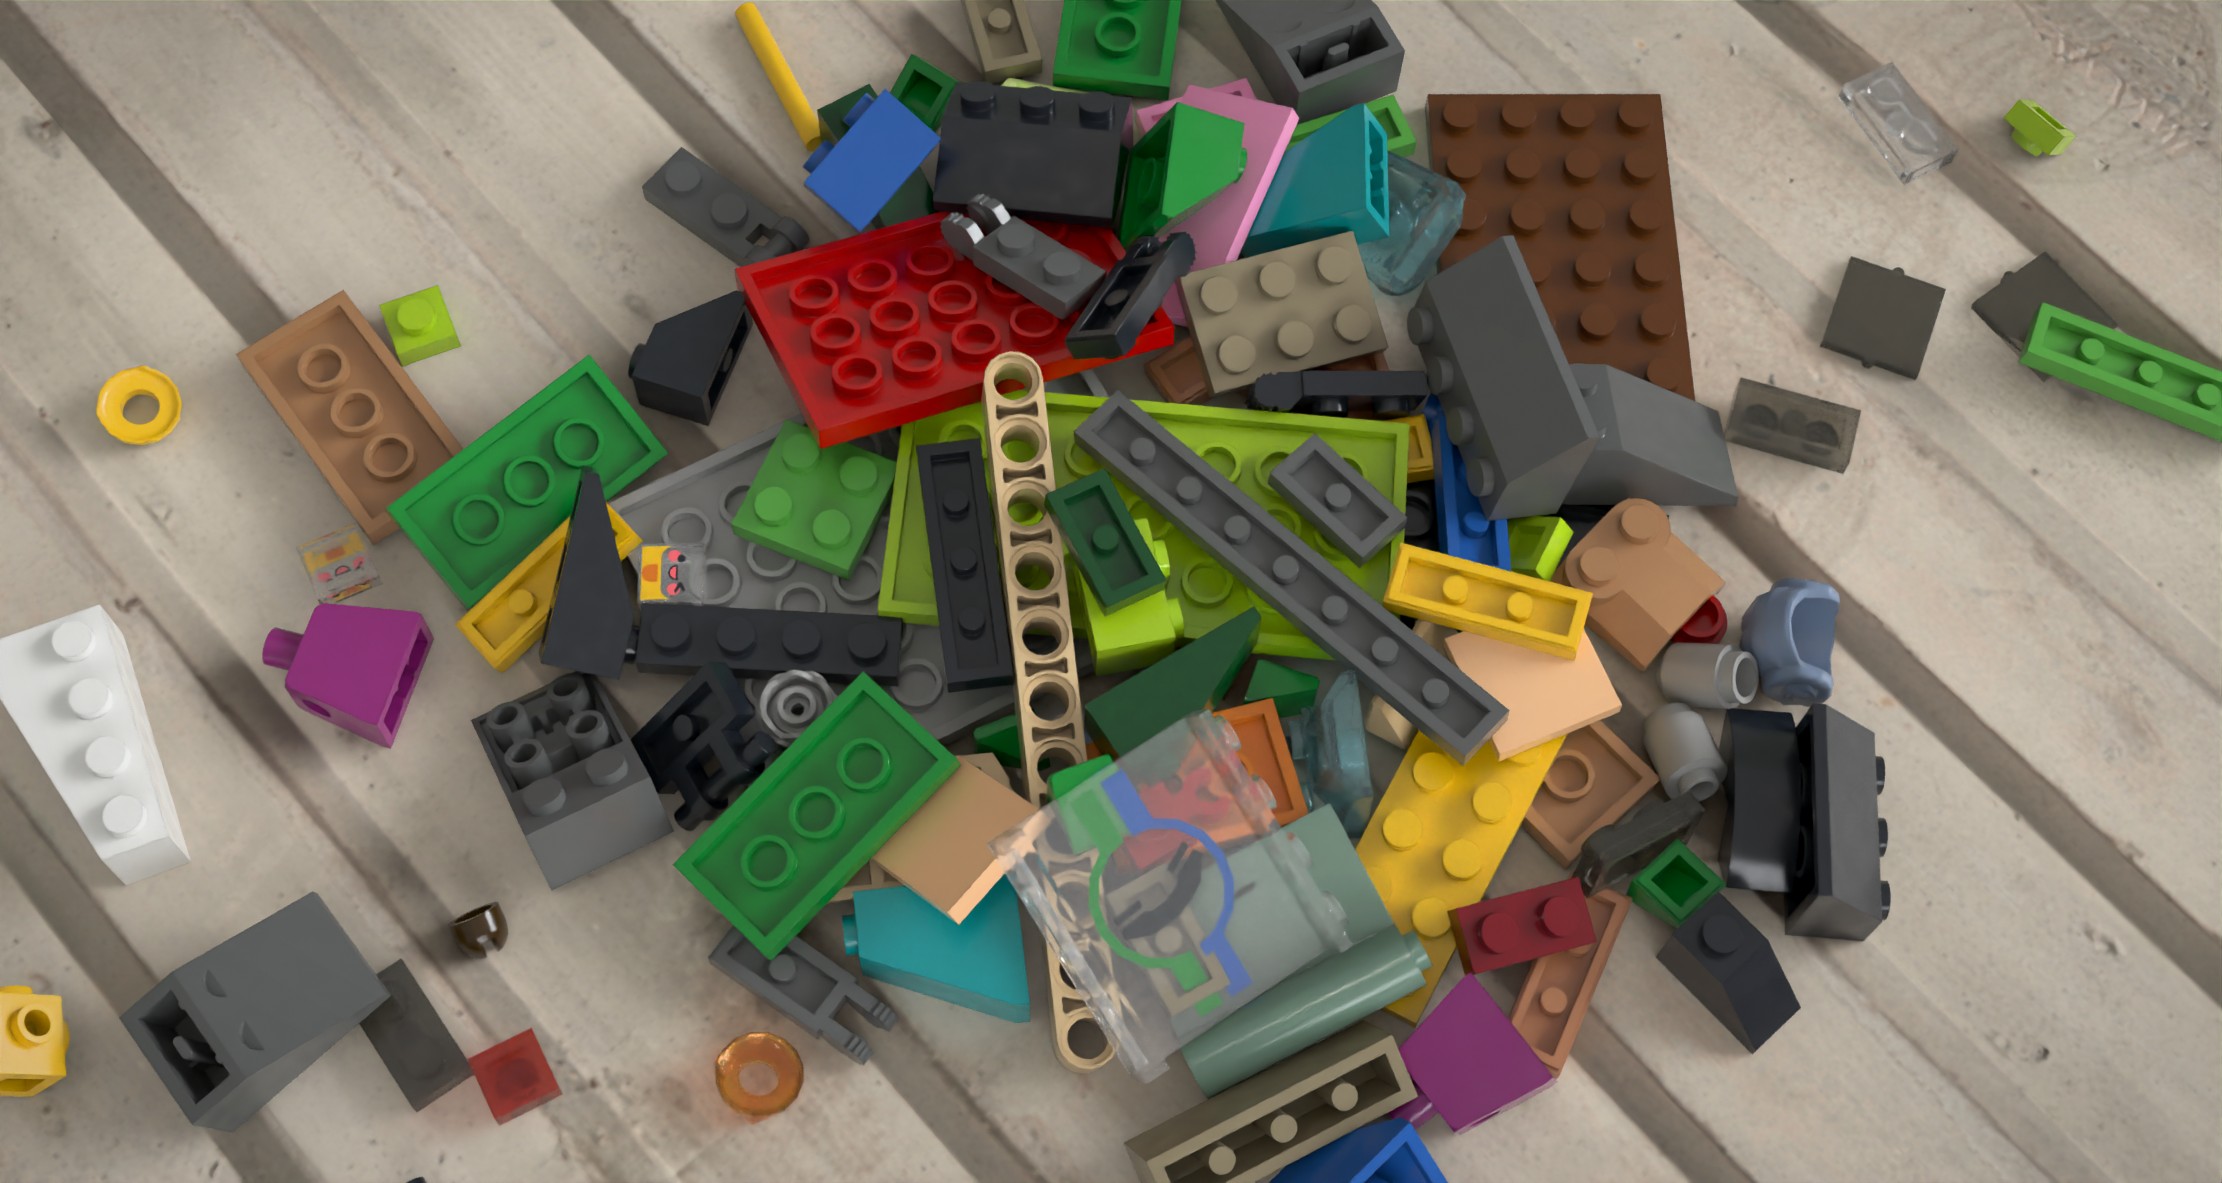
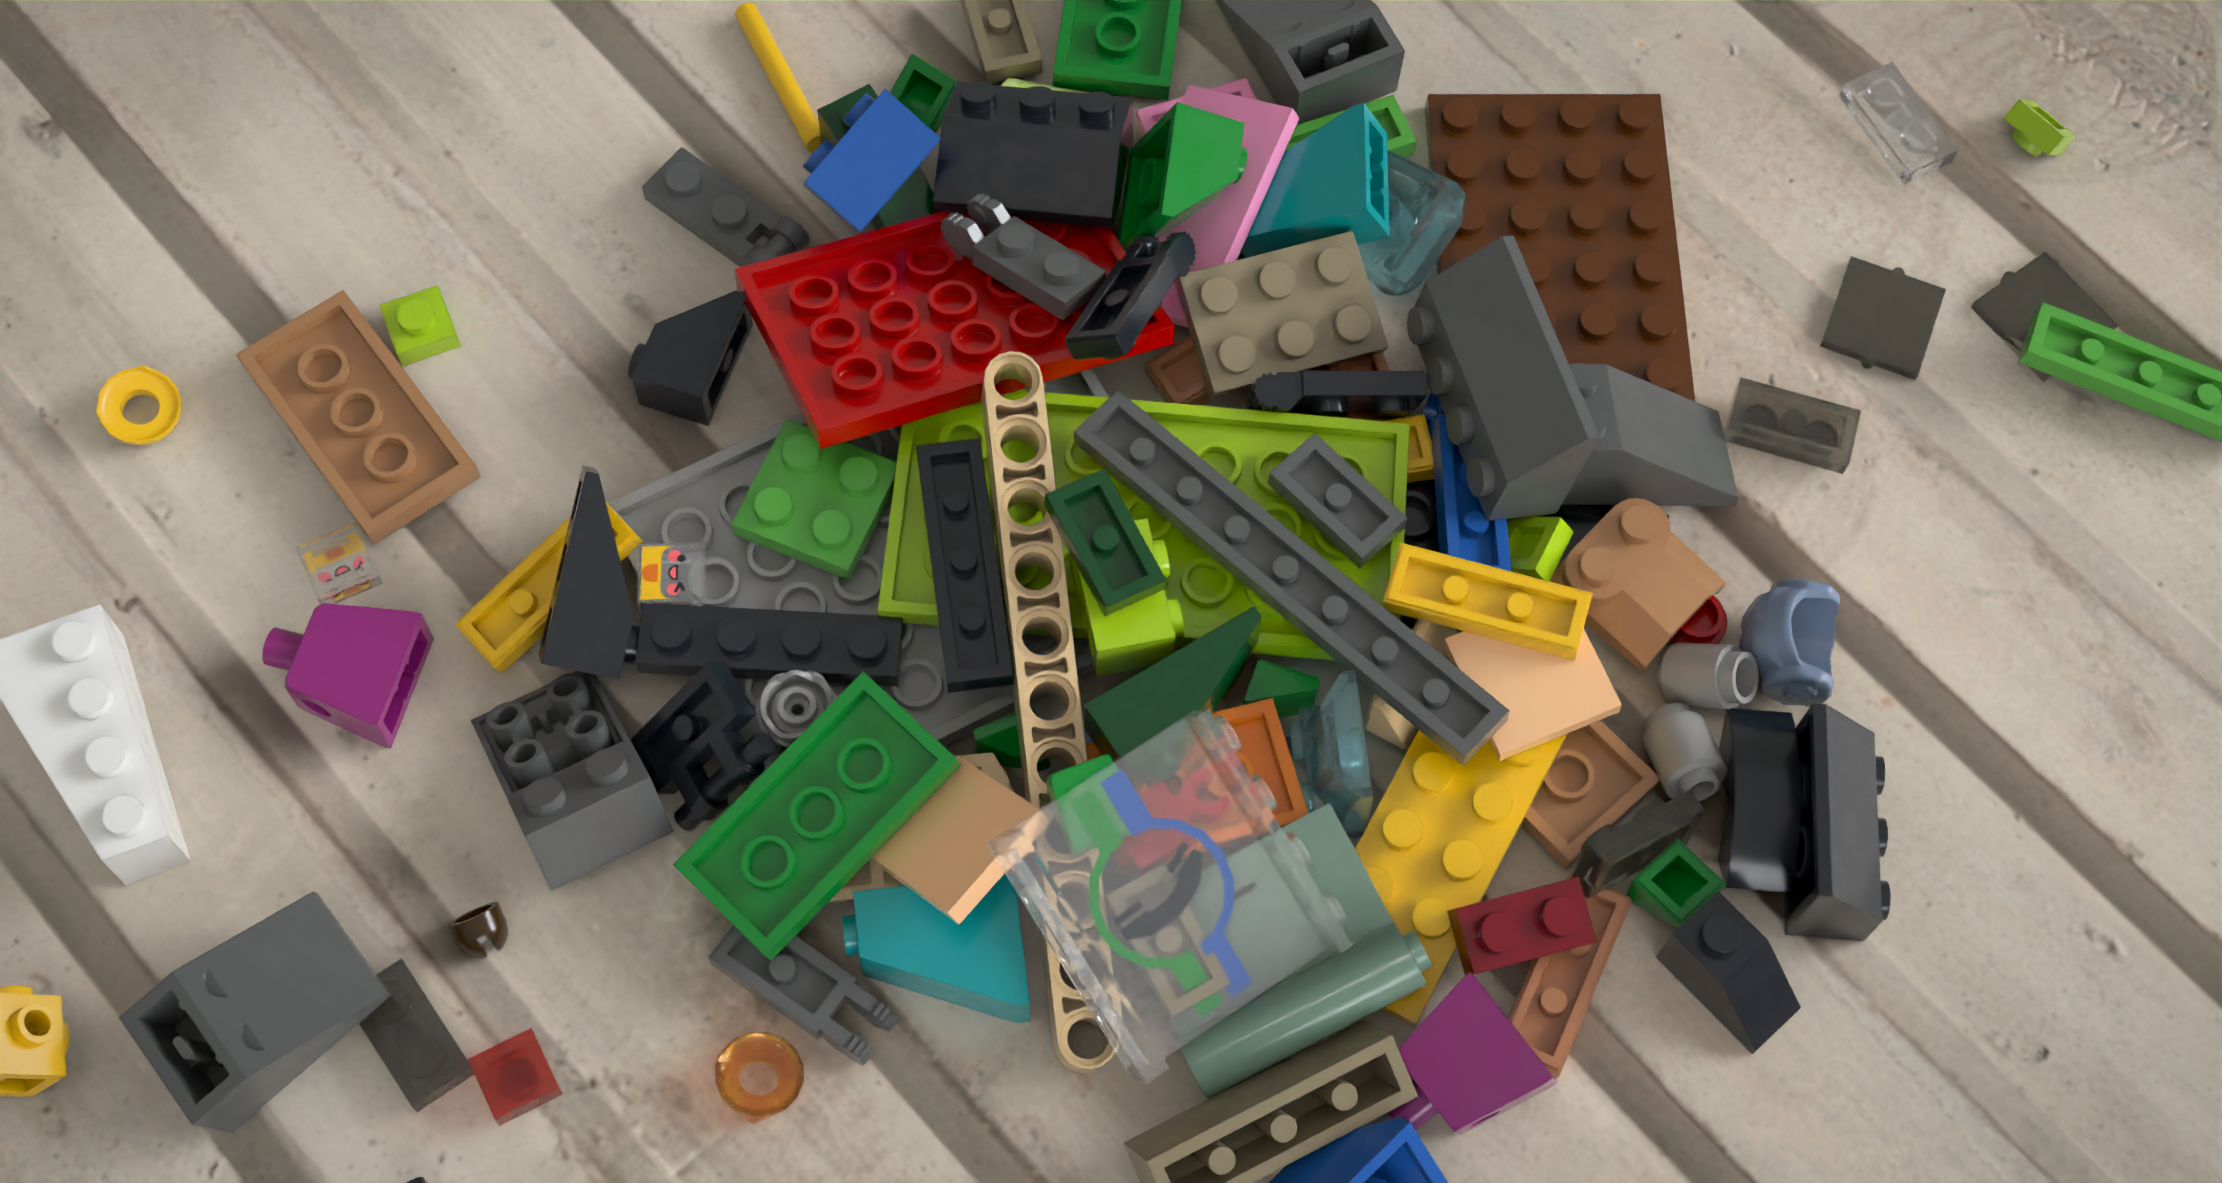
green plate [385,355,669,611] -> none

